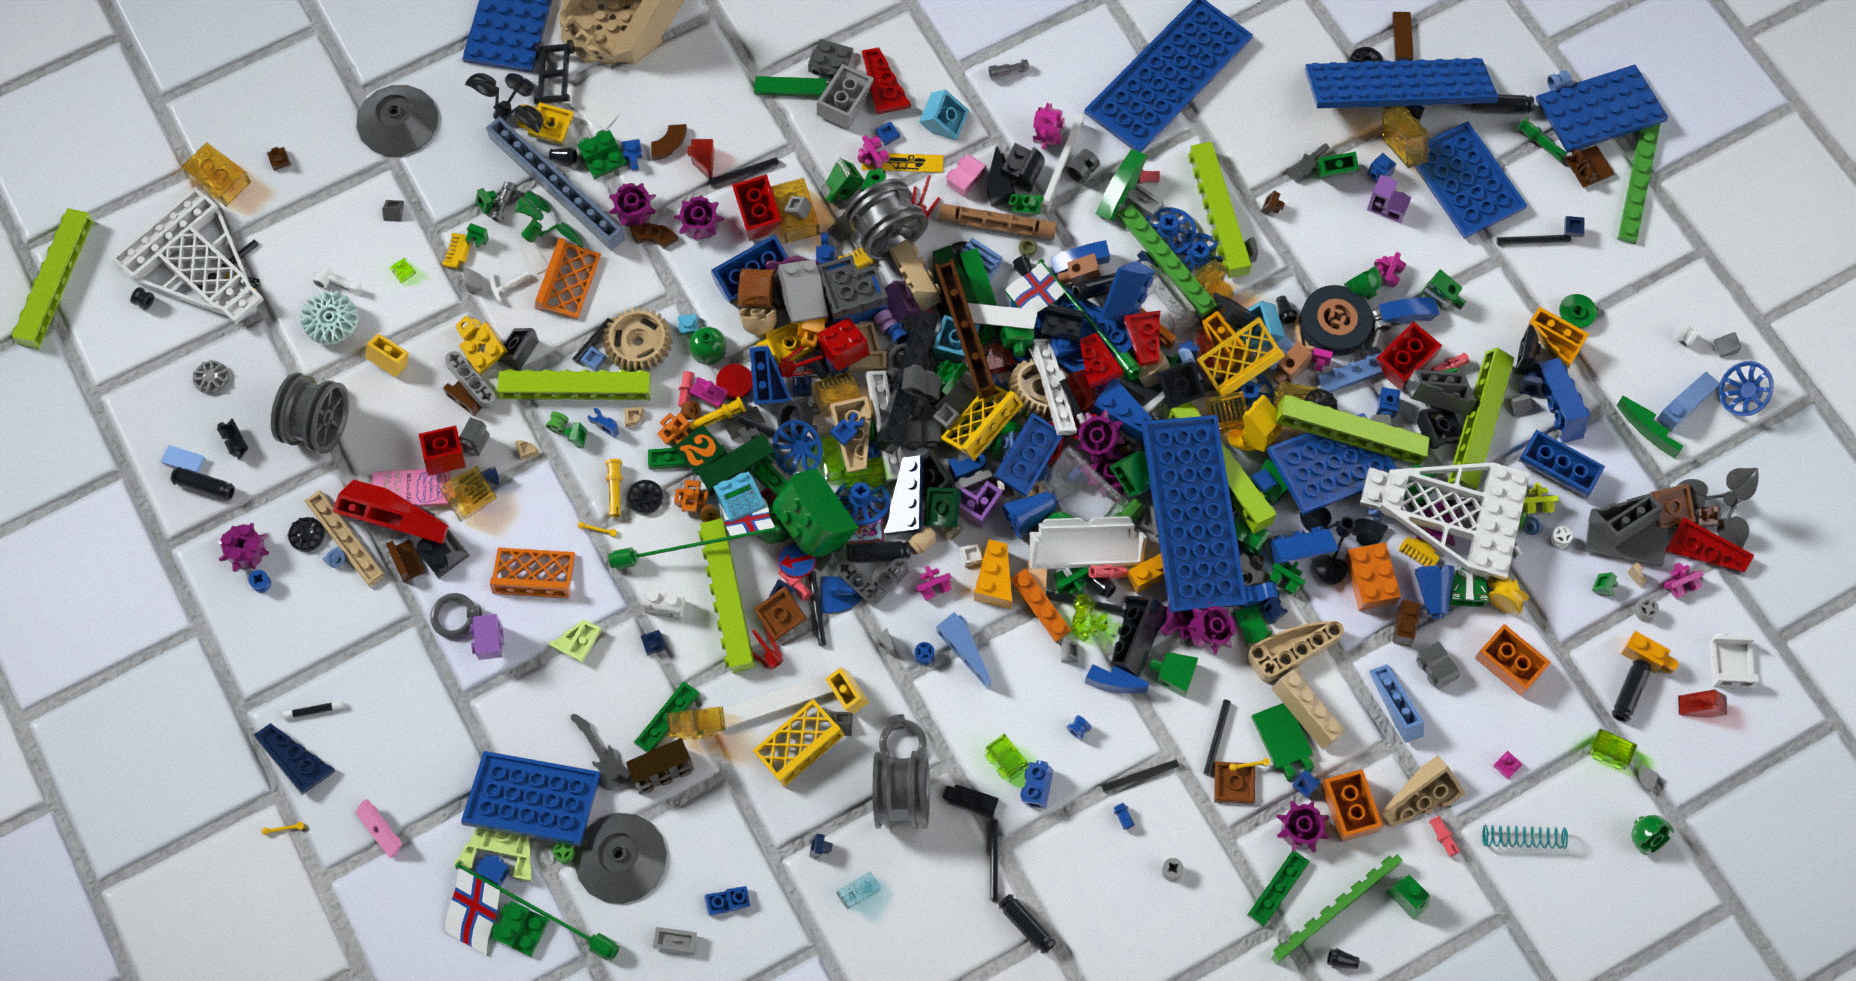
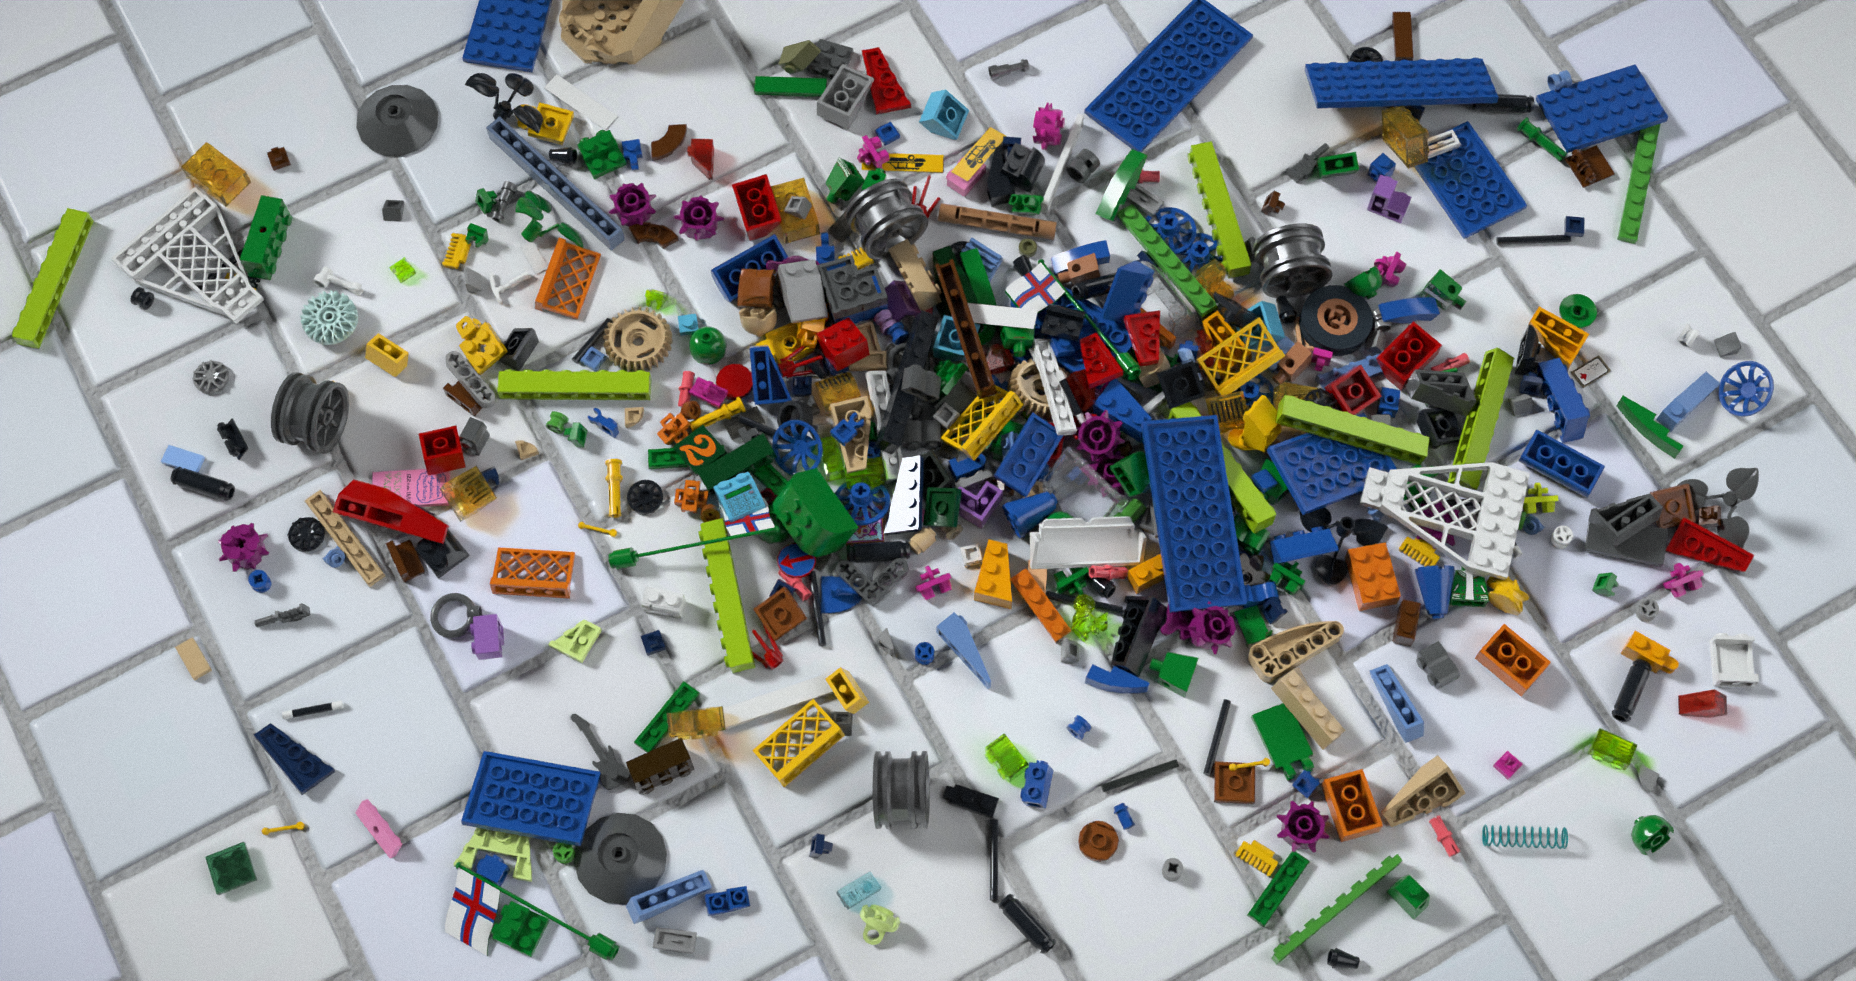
black piece [534,39,575,105] -> none
black bar [708,157,779,186] -> none
dark grey piece [879,714,927,758] -> none
tan tile [1627,562,1646,587] -> none
none -> tan tile [175,637,212,681]
none -> clear green tile [205,842,258,895]
none -> green brick [240,195,292,280]
none -> dark grey piece [255,603,311,628]
none -> medium blue slope [626,869,712,924]
none -> clear neon green tile [645,289,669,310]
none -> olive slope [778,40,821,74]
none -> yellowish green tile [860,904,900,945]
none -> yellow sticker [951,127,1006,181]
none -> dark blue tile [1003,136,1021,157]
none -> dark orange tile [1078,821,1119,862]
none -> yellow piece [1235,840,1278,877]
none -> flat silver wheel [1253,223,1333,298]
none -> red brick [1324,365,1382,415]
none -> white tile [1419,129,1461,159]
none -> white sticker [1571,355,1611,388]

